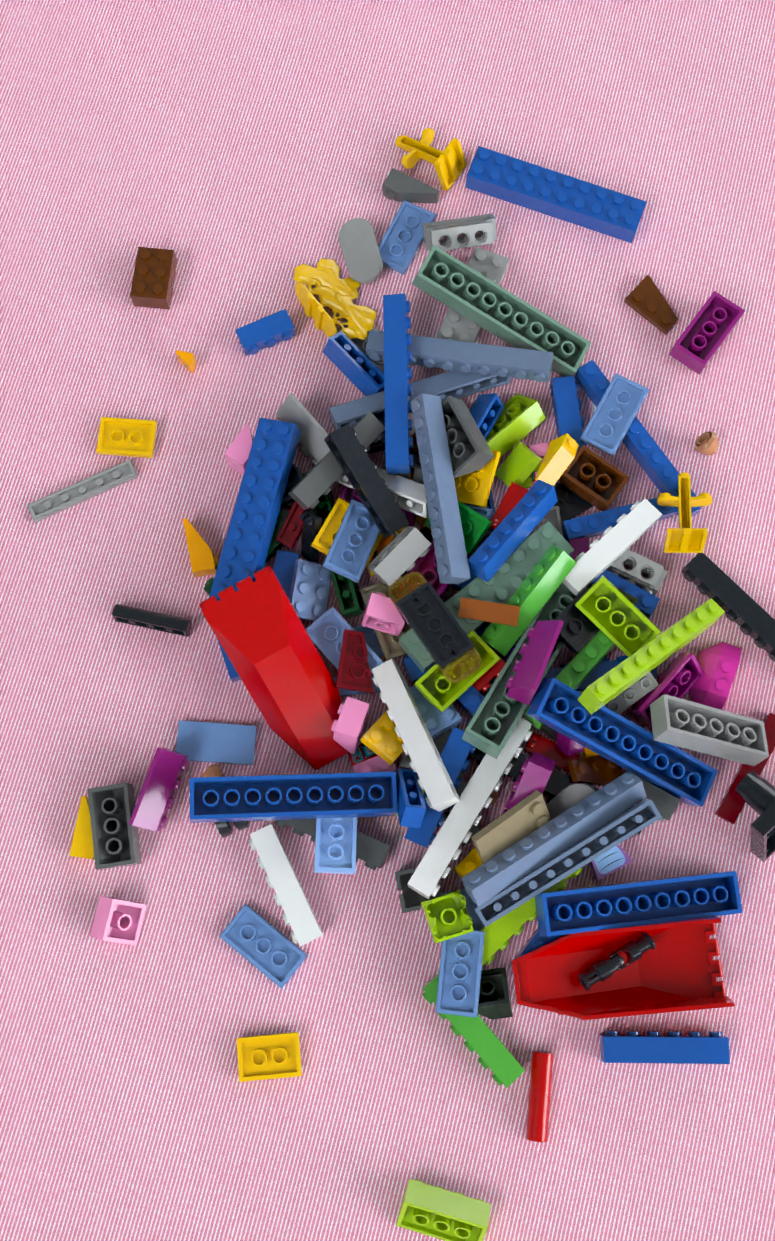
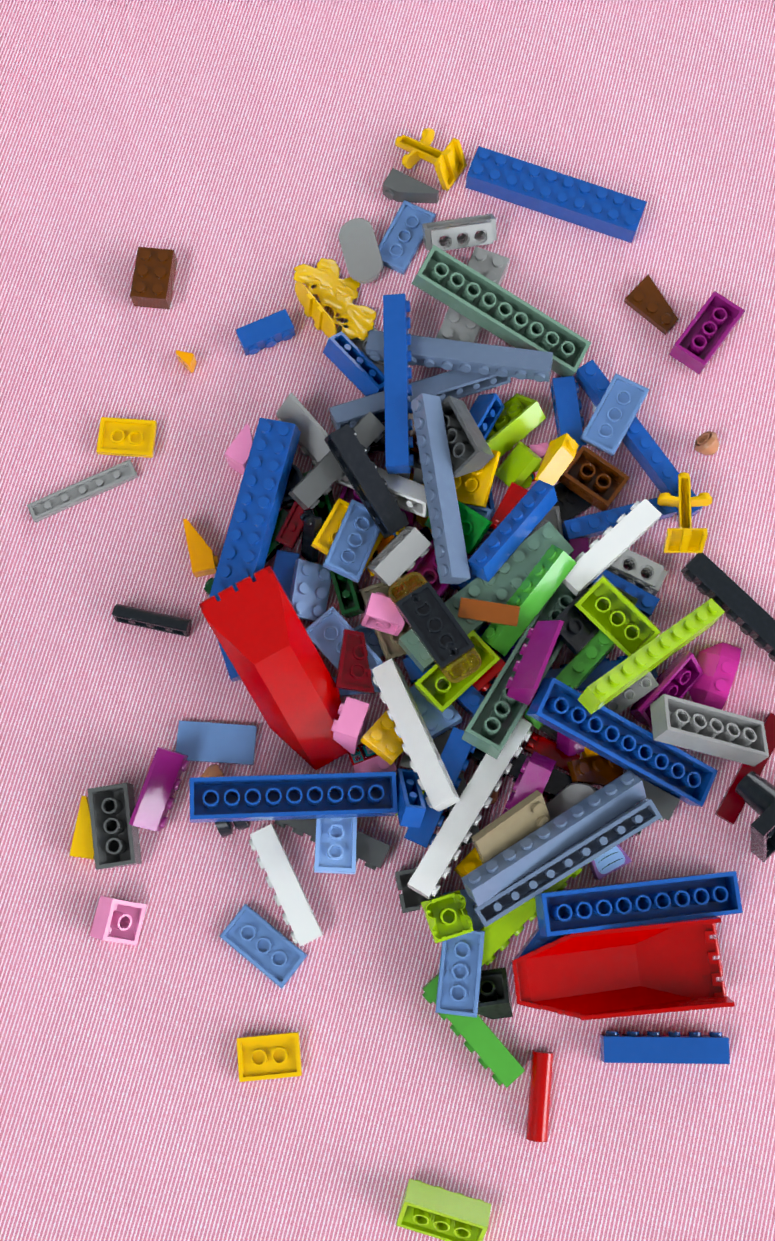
black piece [577,932,656,991] -> none

